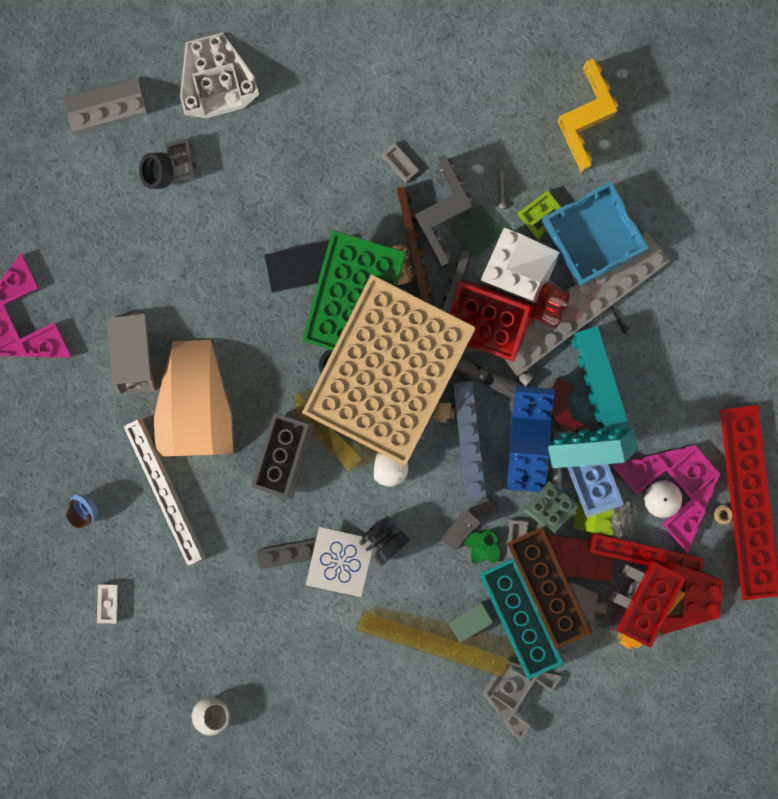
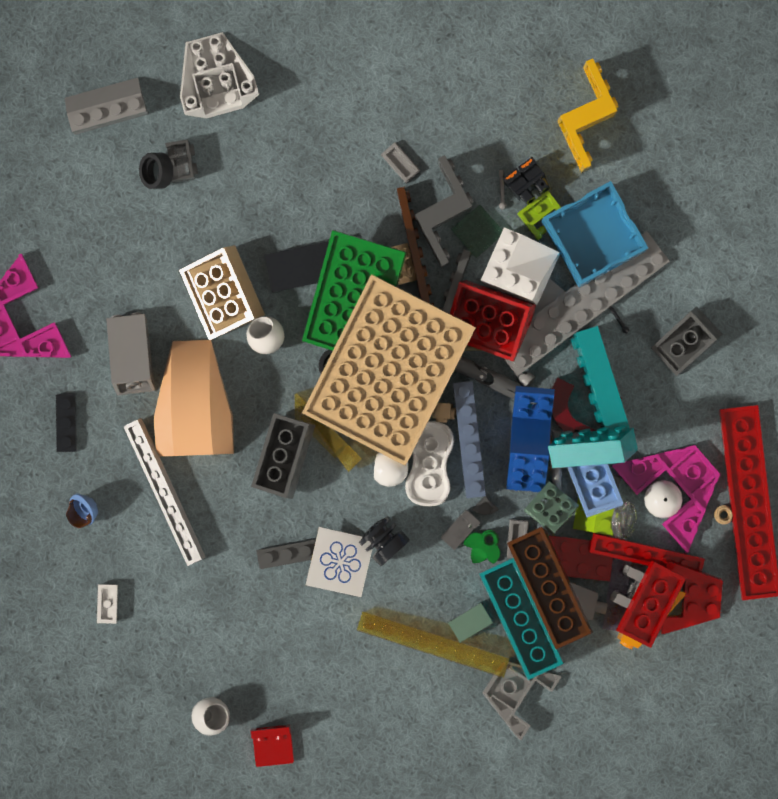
clear red brick [531,283,570,329] -> none
none -> black plate [56,394,77,452]
none -> tan slope [179,245,265,340]
none -> white helmet [246,317,285,354]
none -> red bracket [251,724,294,767]
none -> white plate [405,421,454,506]
none -> black hips [503,157,550,205]
none -> dark grey slope [651,306,723,376]

